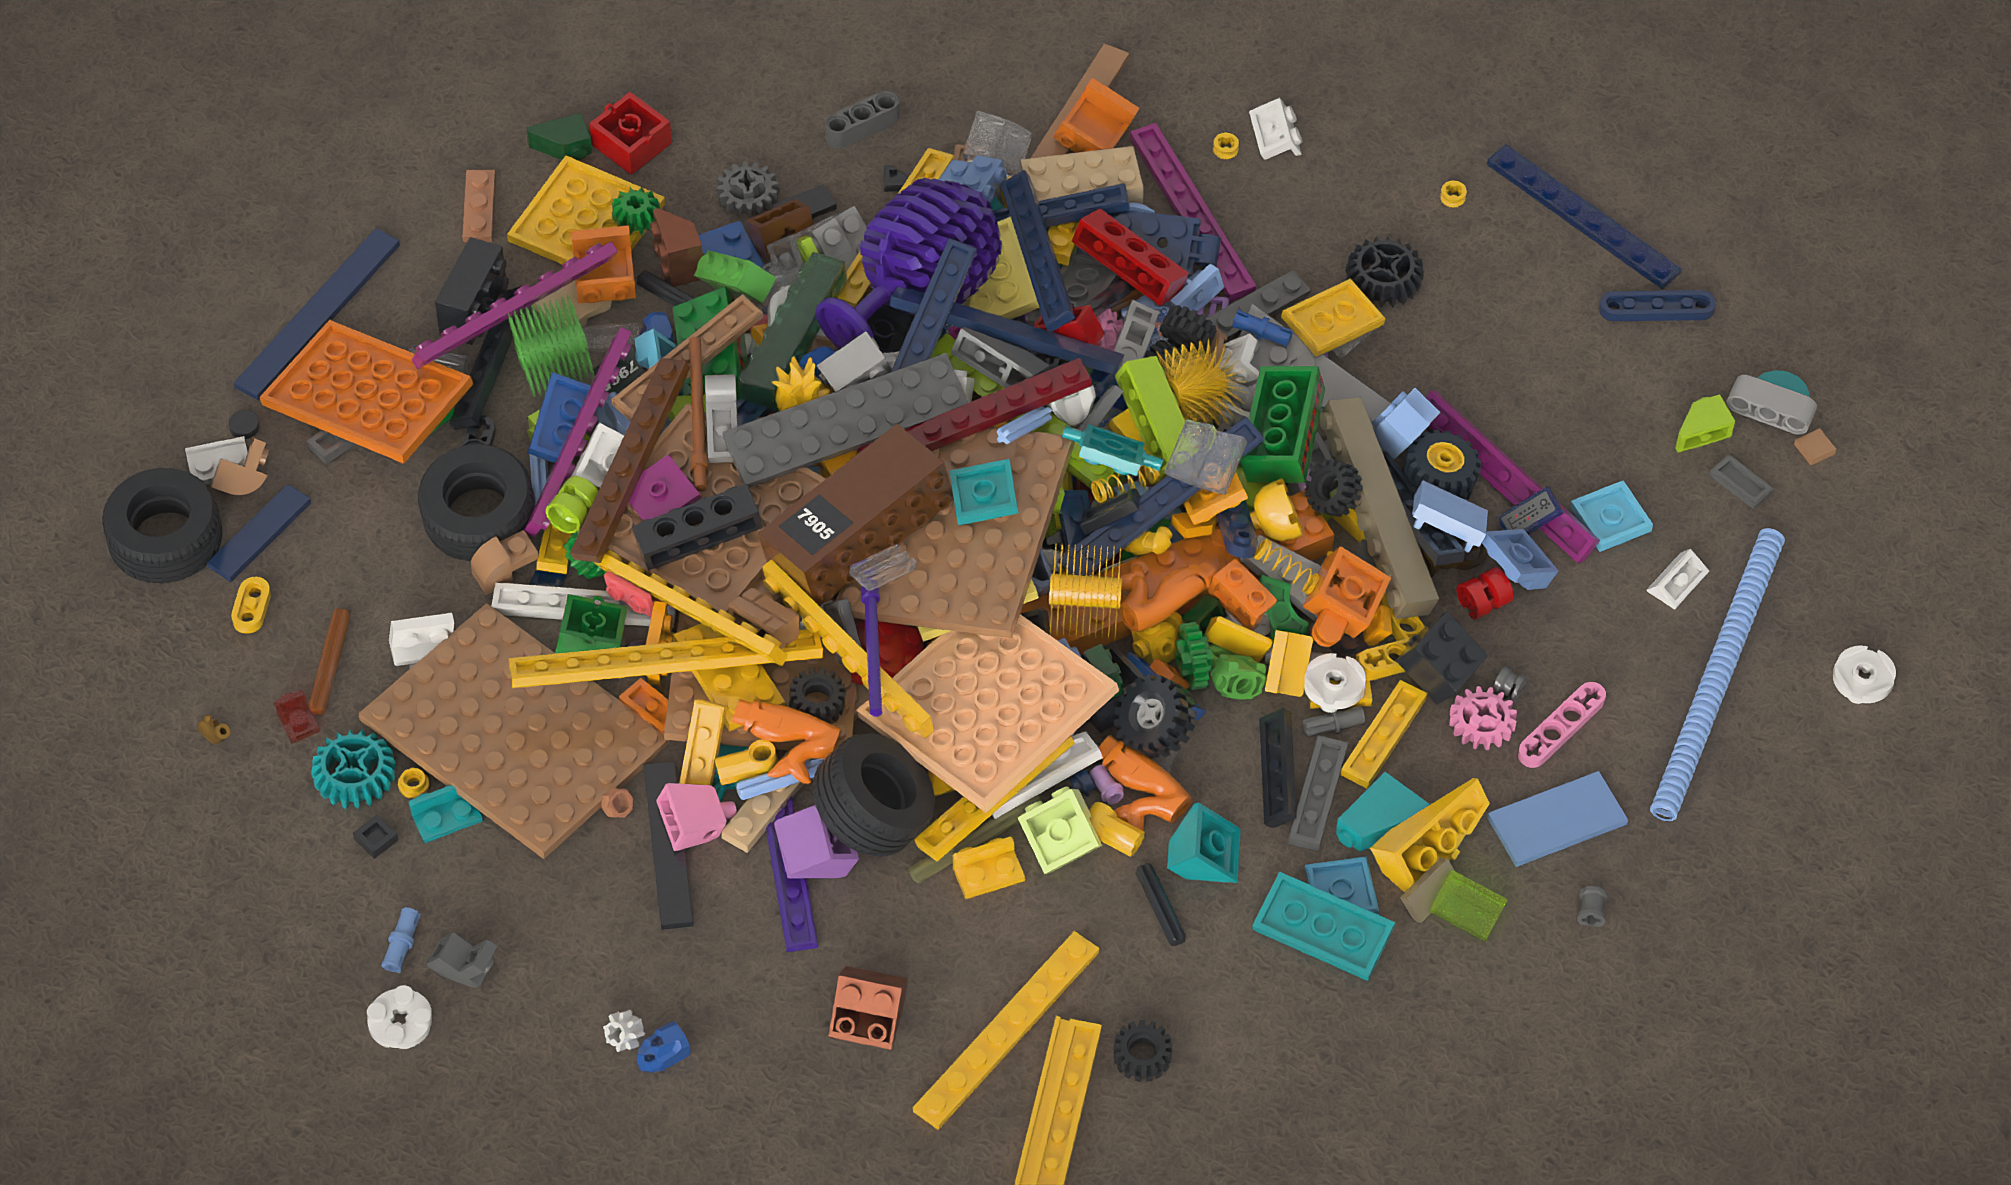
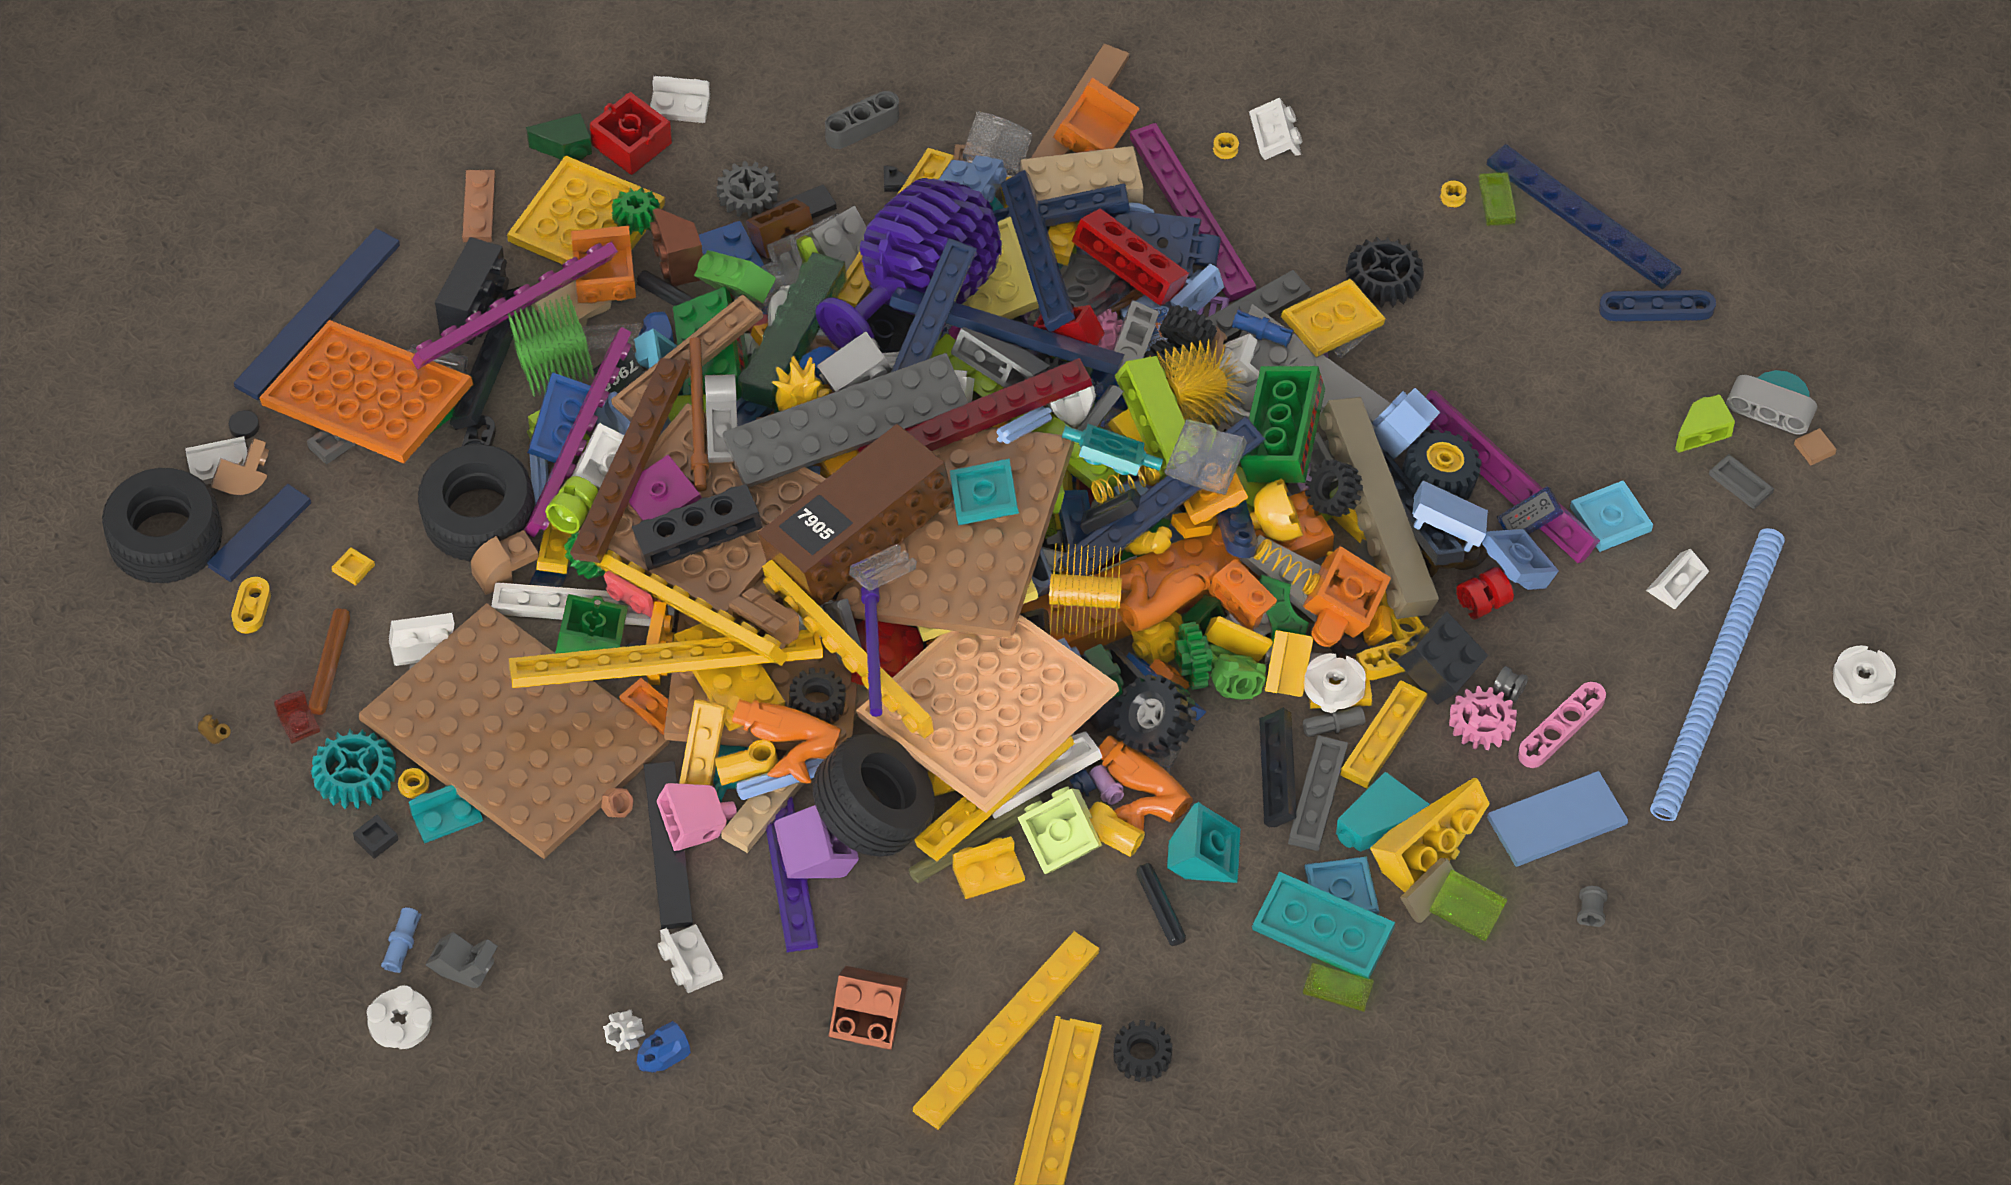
none -> yellow tile [331,547,375,586]
none -> white bracket [650,76,710,123]
none -> white bracket [658,924,723,993]
none -> clear neon green plate [1303,963,1374,1012]
none -> clear neon green plate [1479,172,1516,226]

